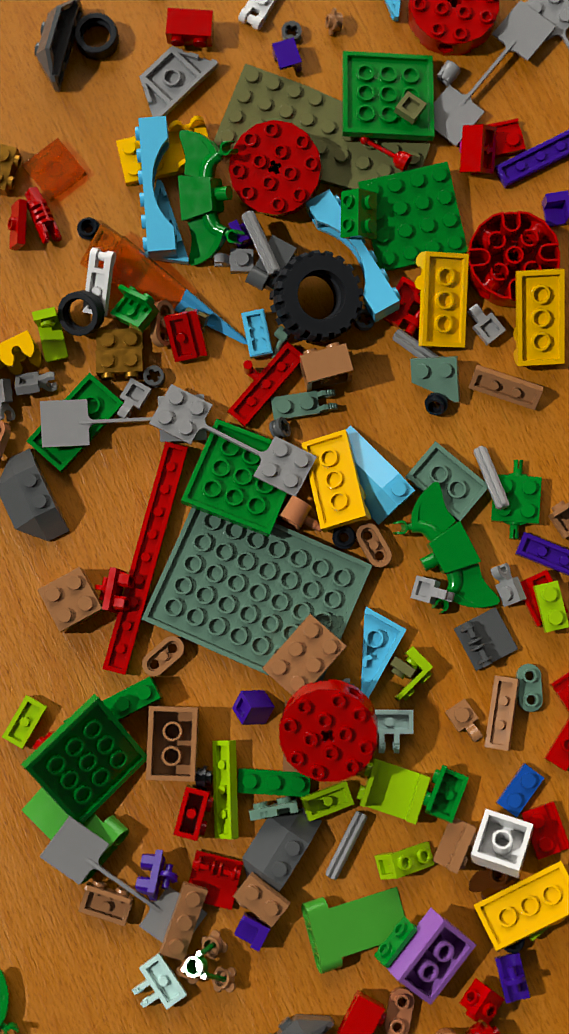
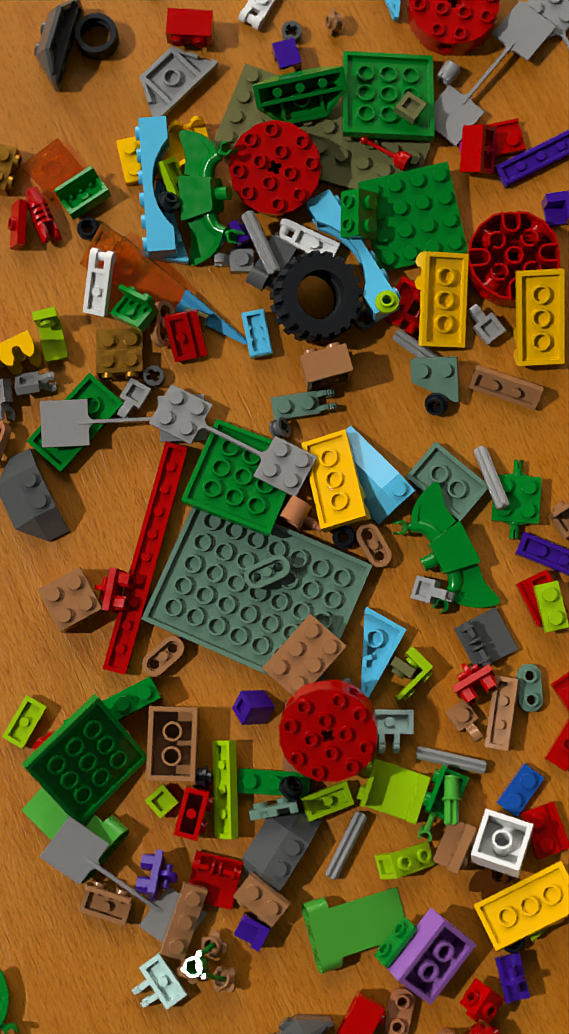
black tyre [58,290,105,336] -> none
red plate [227,342,303,428] -> none
sand green hand [271,326,290,358] -> none
light grey plate [491,563,527,607] -> none
none -> green bracket [54,166,112,220]
none -> lime plate [145,784,179,819]
none -> lime plate [156,157,183,200]
none -> black plate [157,192,180,213]
none -> sand green plate [244,555,290,589]
none -> green wedge [252,66,347,124]
none -> white plate [274,218,340,257]
none -> black plate [279,776,303,800]
none -> lime plate [375,290,399,314]
none -> light grey axle [416,746,487,774]
none -> bright green hand [418,812,436,842]
none -> bright green axle [442,775,461,826]
none -> red hips [452,663,498,706]

